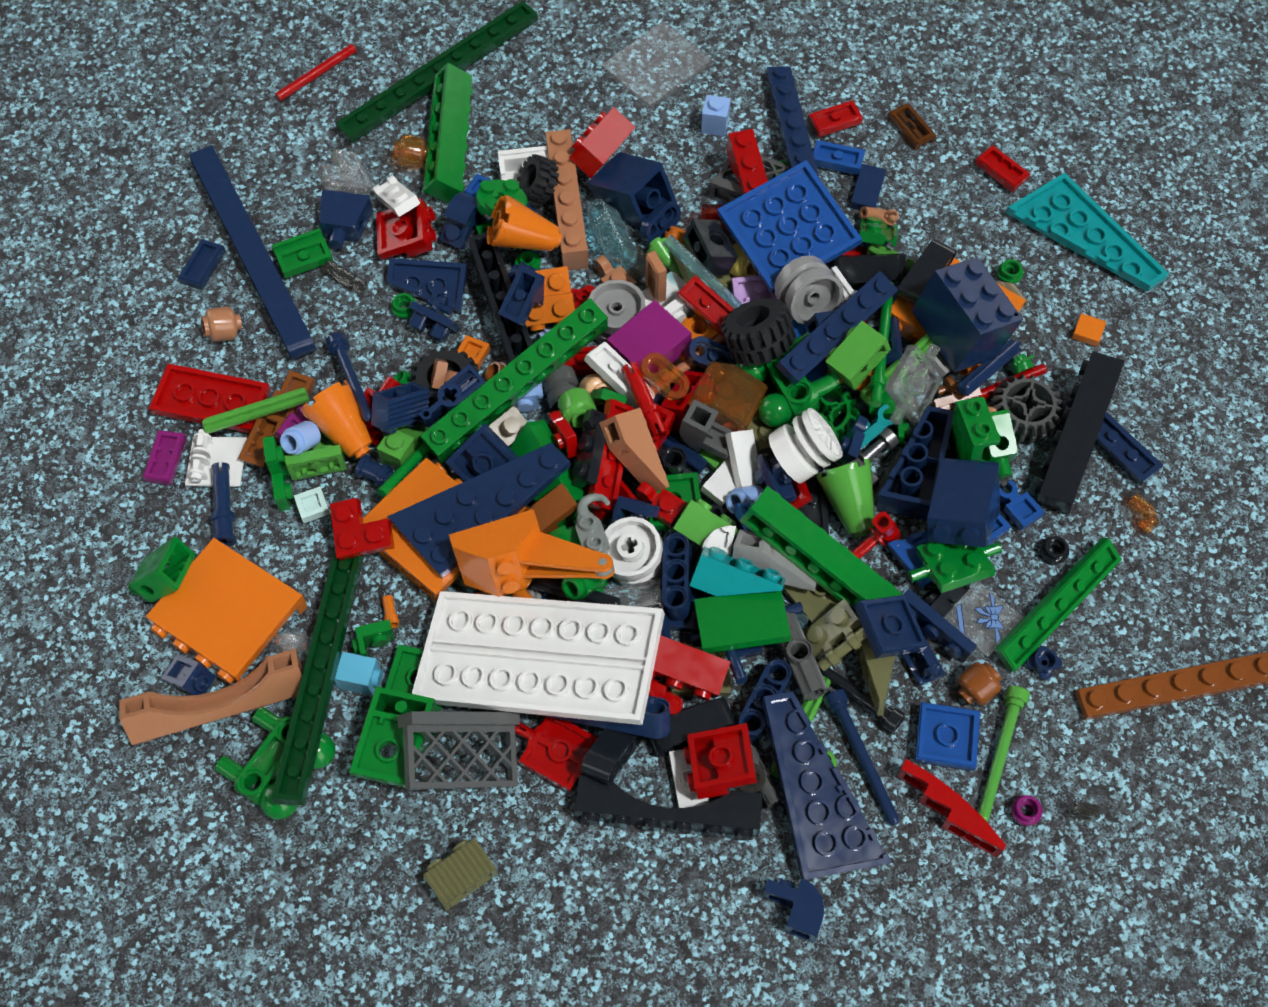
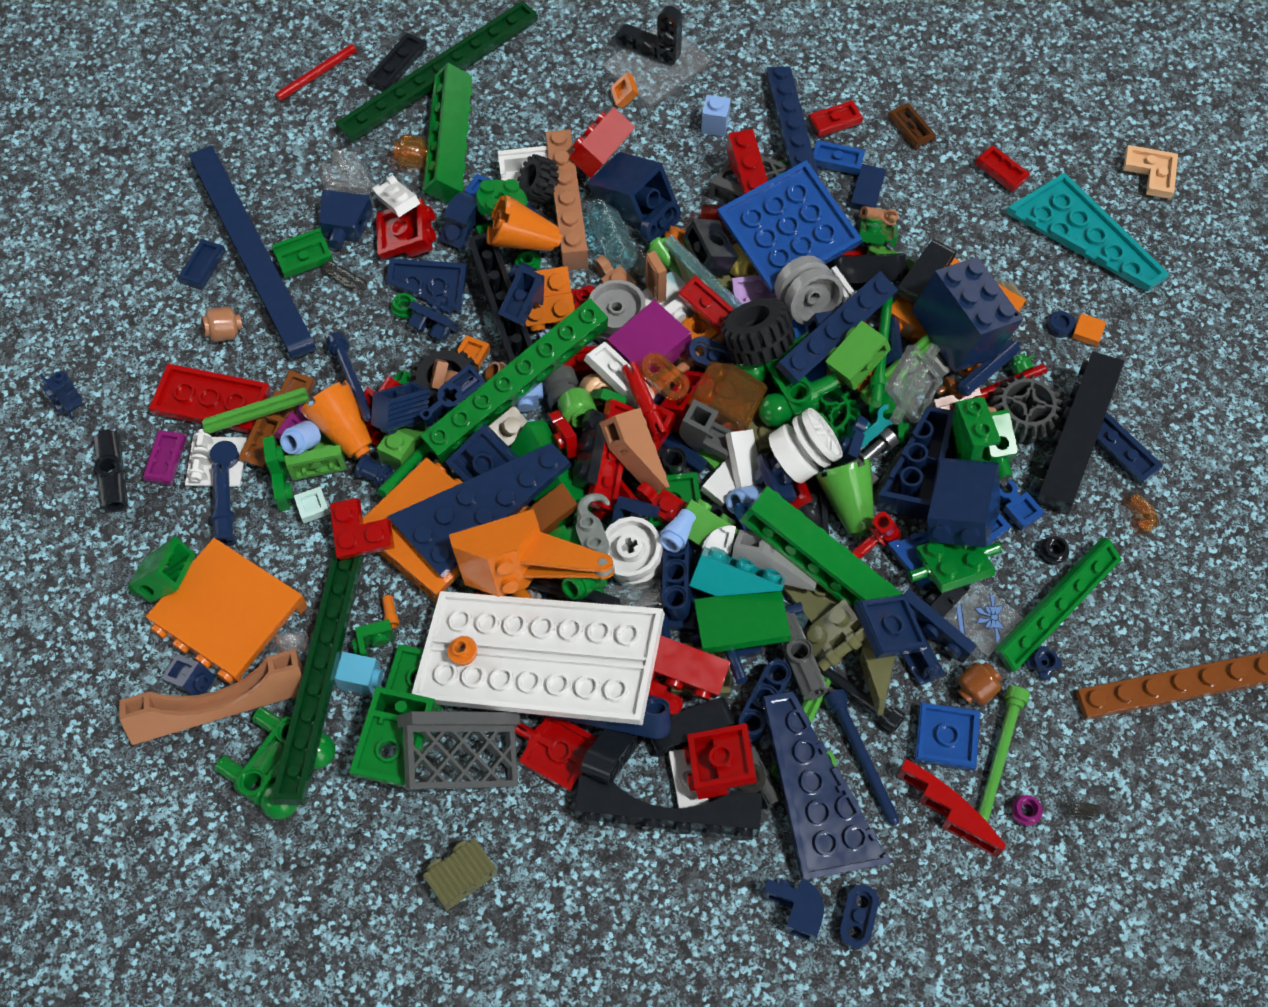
green plate [997,259,1023,284] -> none
none -> dark blue hinge [39,371,82,420]
none -> black piece [94,429,128,513]
none -> dark blue tile [210,441,240,469]
none -> black tile [366,33,427,92]
none -> orange plate [448,636,477,665]
none -> orange plate [610,72,639,109]
none -> black beam [615,6,682,66]
none -> light blue cone [659,509,696,553]
none -> dark blue plate [839,885,879,950]
none -> dark blue tile [1046,311,1075,338]
none -> light nougat plate [1123,145,1178,199]

